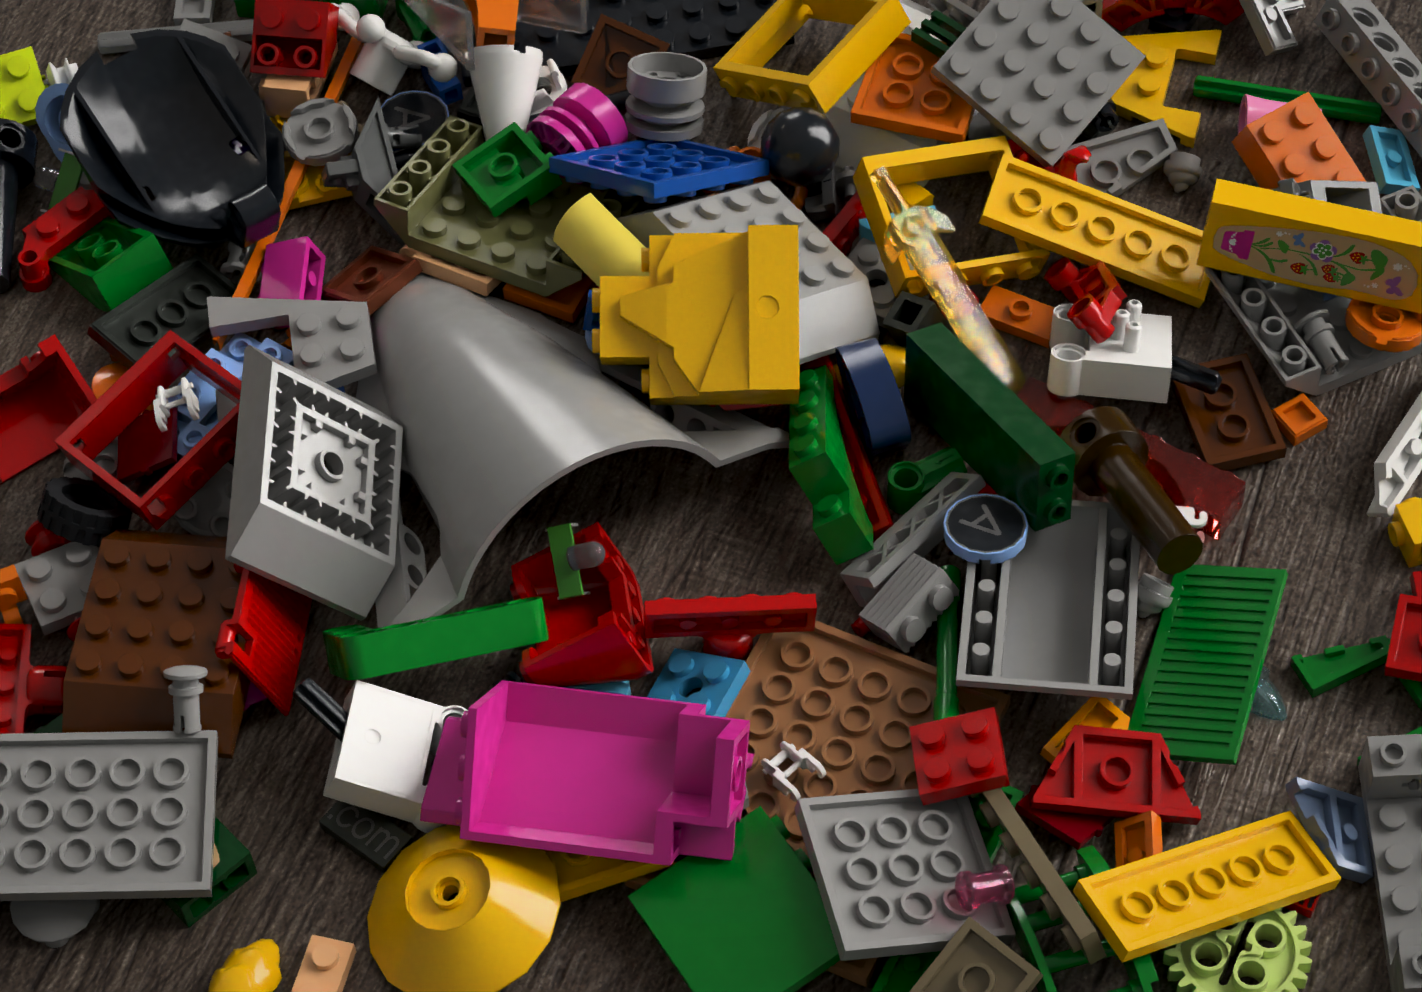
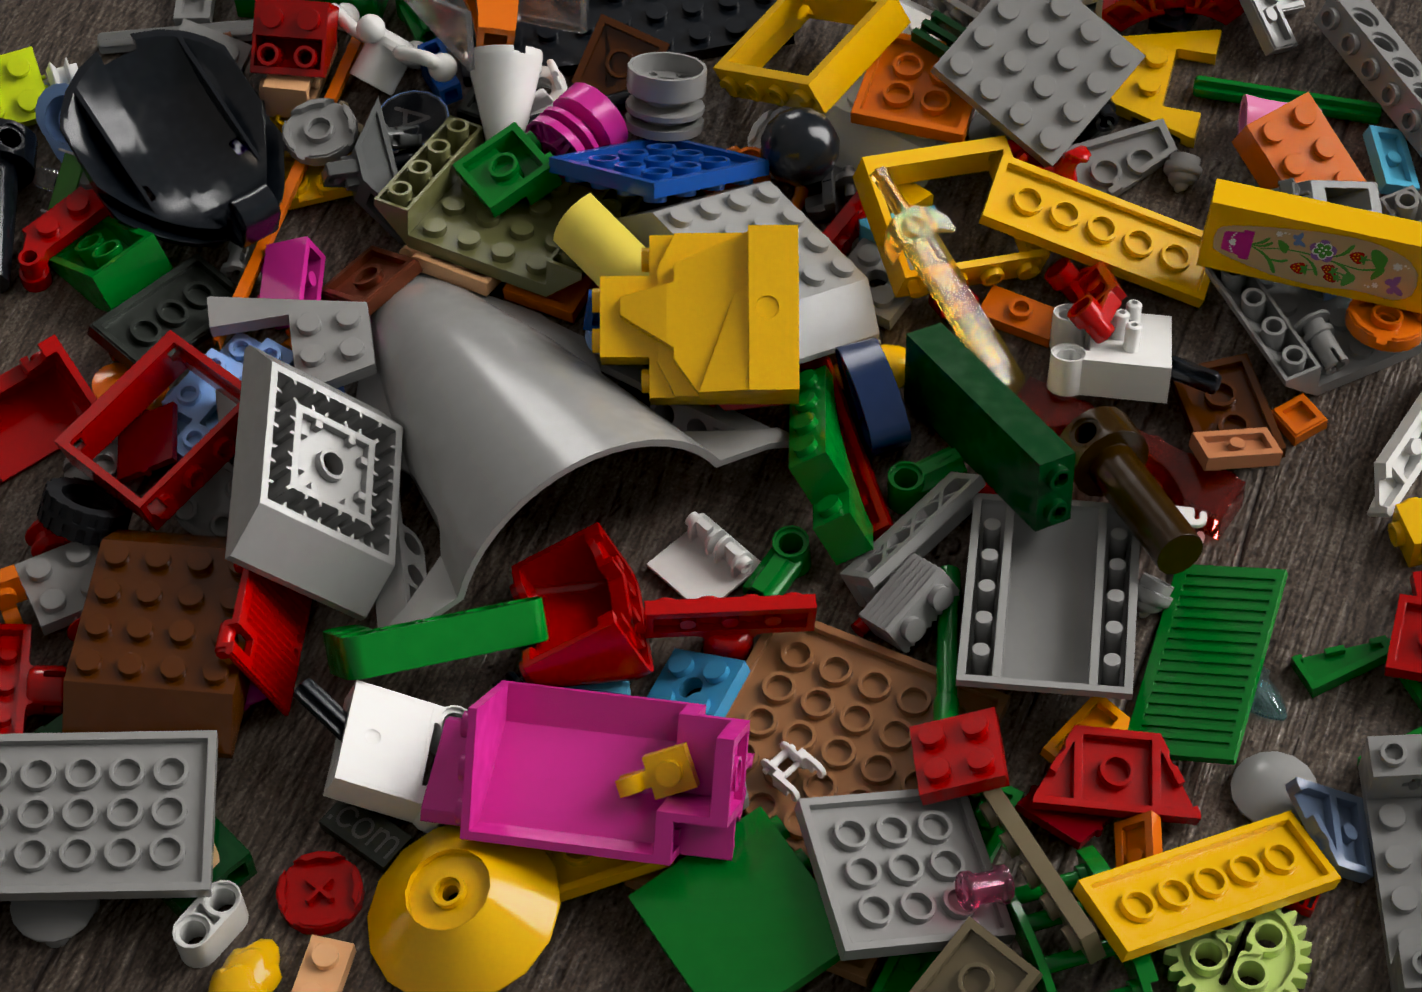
white piece [153,377,200,432] -> none
light grey pin [163,665,208,734] -> none
bright green piece [545,523,606,600] -> none
pearl dark grey brick [882,291,950,348] -> none
tile [943,494,1028,564] -> none
none -> white beam [172,880,249,968]
none -> red tile [275,851,365,936]
none -> yellow plate [615,742,700,800]
none -> white hinge [647,511,761,599]
none -> green piece [743,525,812,596]
none -> nougat plate [1189,427,1283,471]
none -> light grey dish [1229,751,1317,822]

